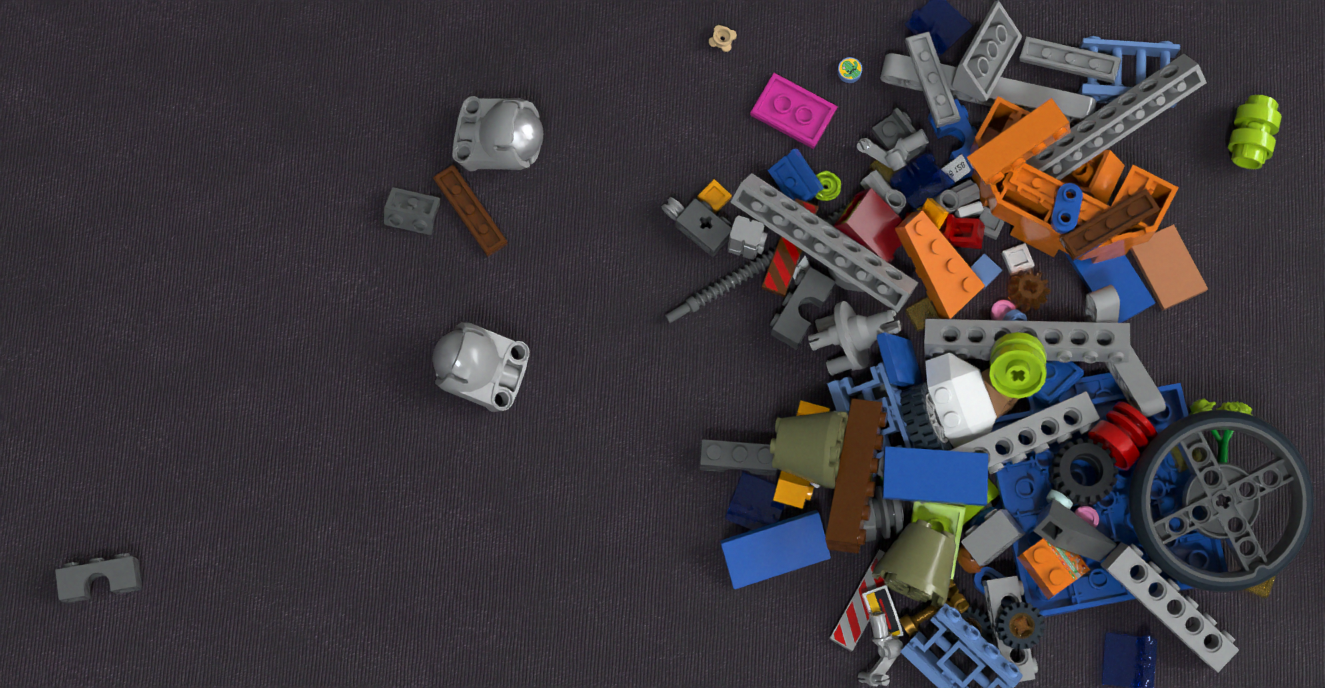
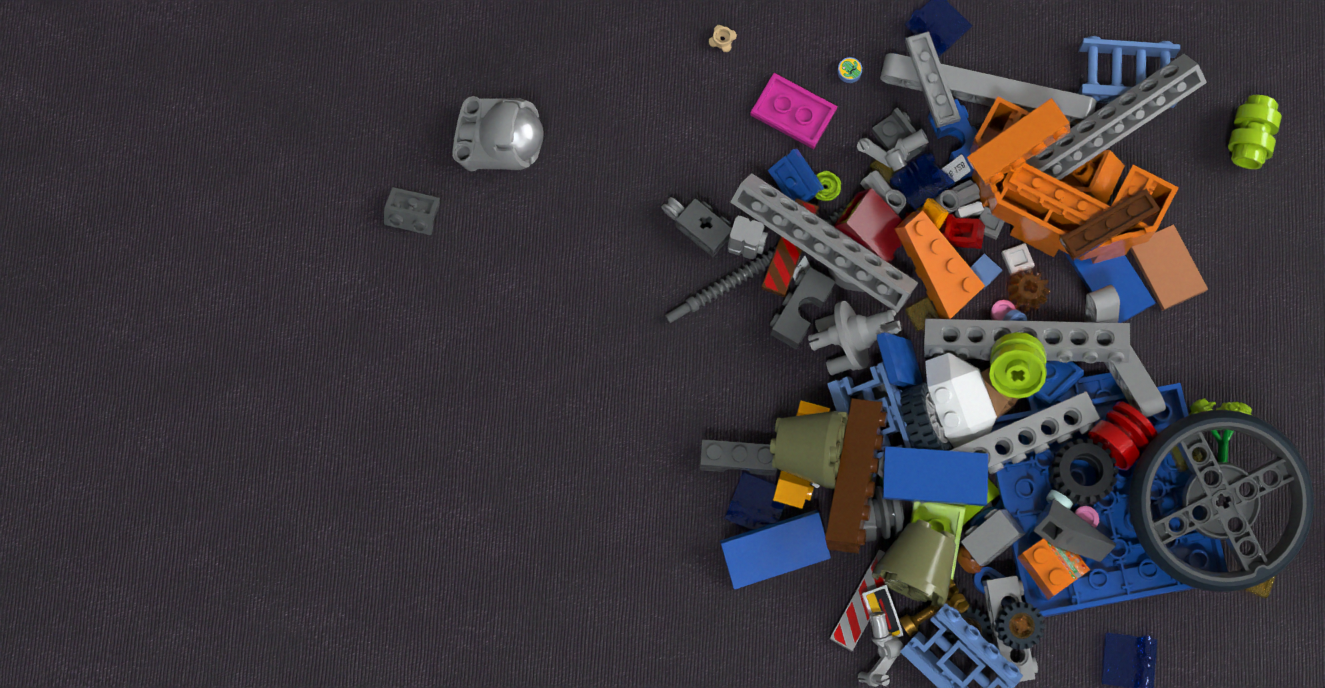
dark grey arch [55,553,142,603] -> none
reddish brown tile [433,164,508,257] -> none
light grey piece [433,322,530,412] -> none
light orange tile [697,179,732,214] -> none
light grey slope [951,0,1022,102] -> none
light grey tile [1020,36,1121,83] -> none
blue plate [1050,183,1083,234] -> none
light grey brick [1100,542,1239,673] -> none

